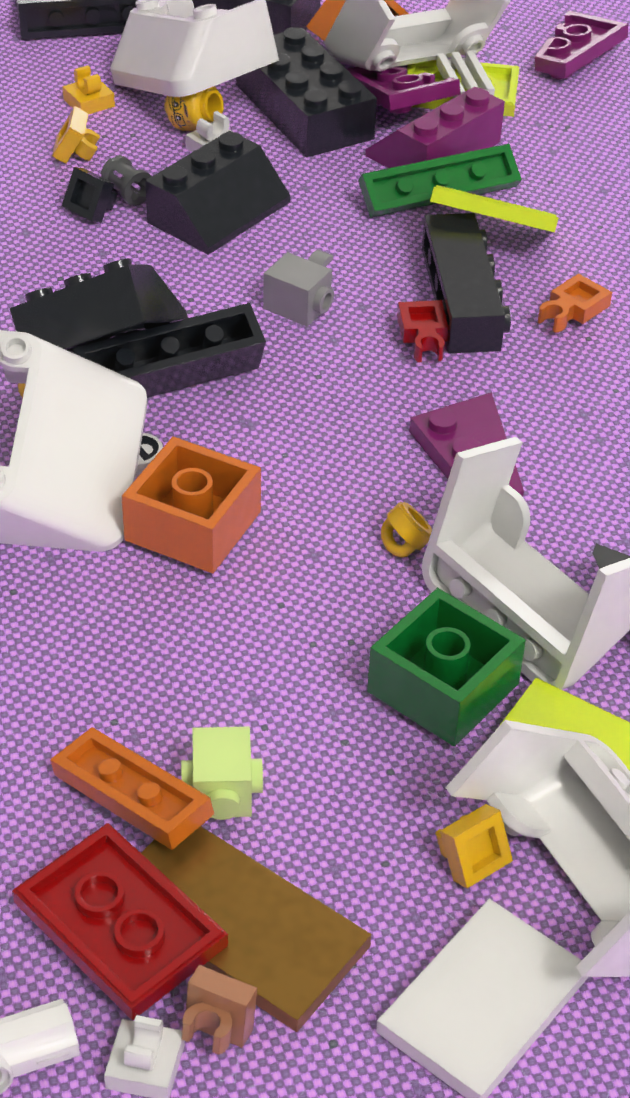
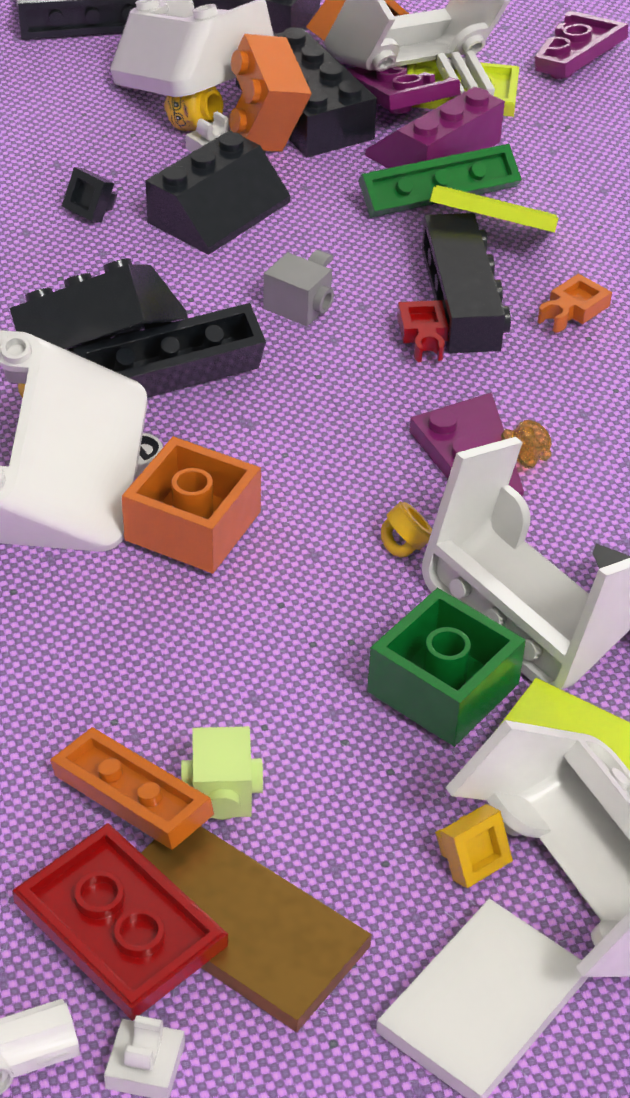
yellow tile [52,106,100,164] -> none
yellow tile [62,65,115,114] -> none
dark grey bush [101,155,152,206] -> none
nougat tile [182,965,257,1055] -> none
none -> orange brick [229,34,312,152]
none -> clear yellow plate [501,420,552,469]

